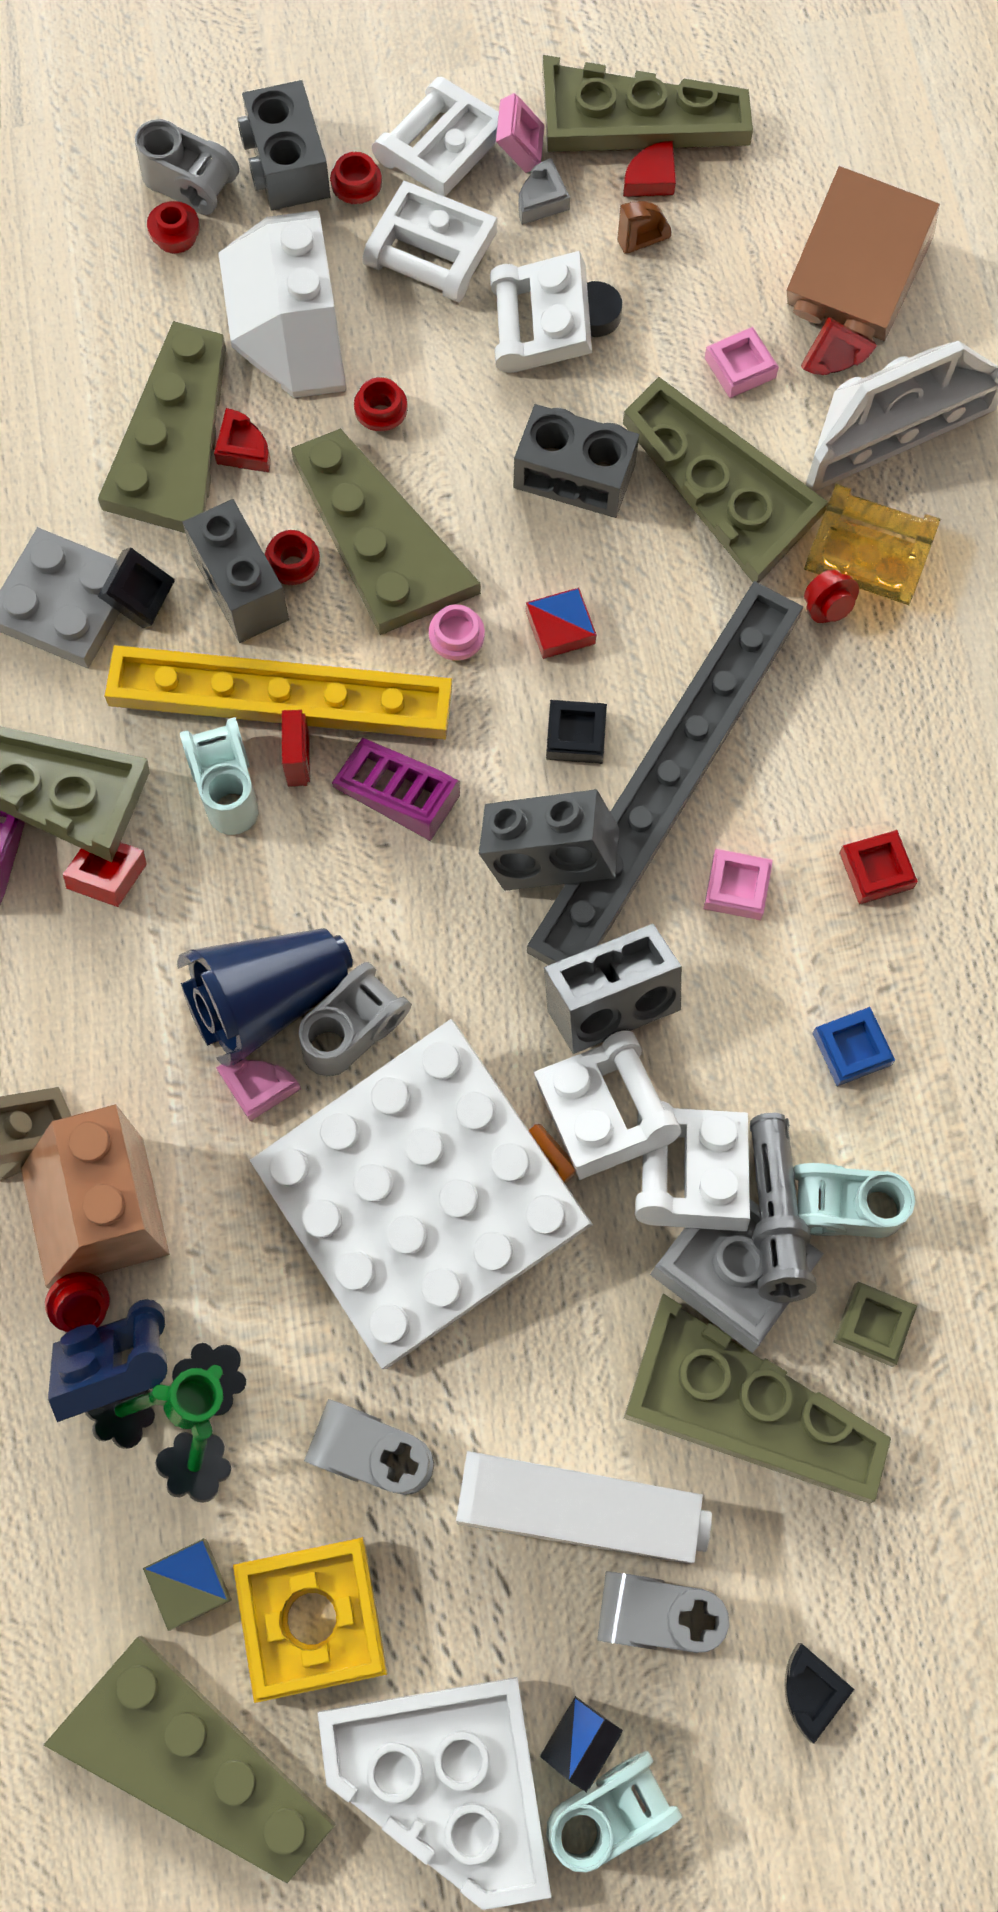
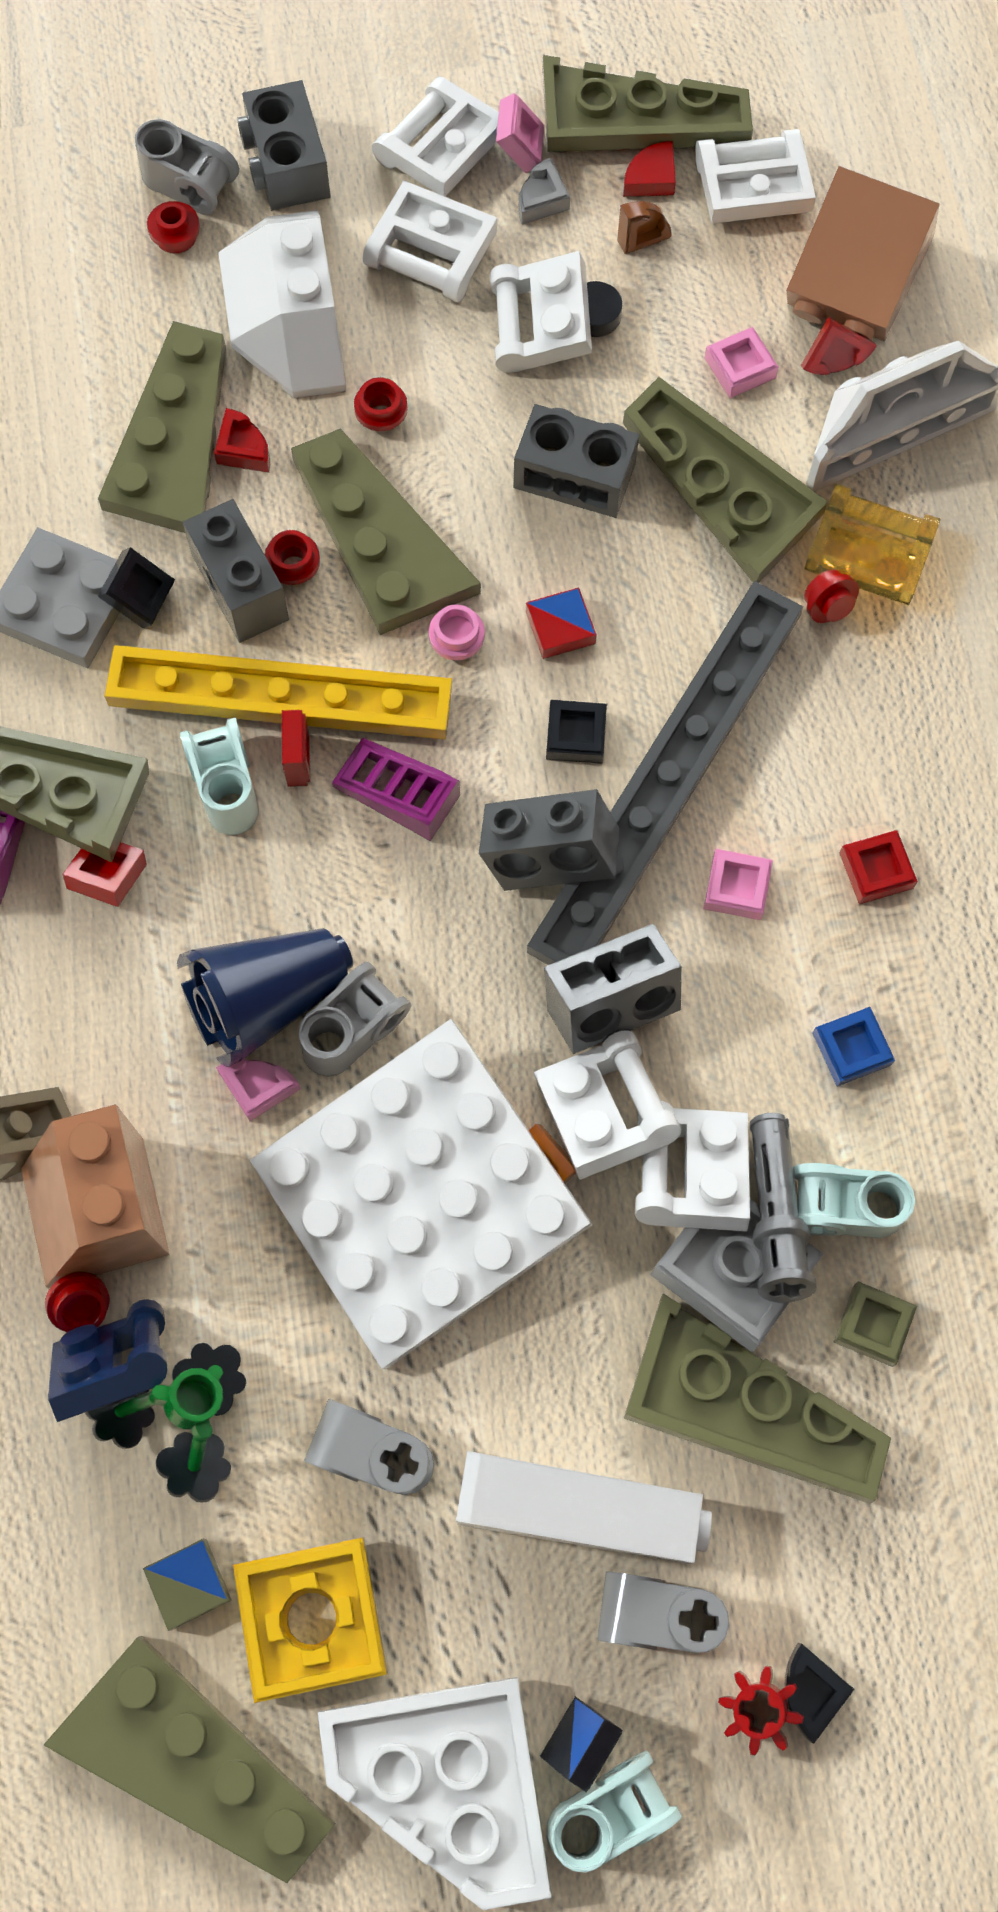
red plate [330,152,382,204] -> none
none -> white plate [695,129,816,224]
none -> red gear [718,1665,804,1756]

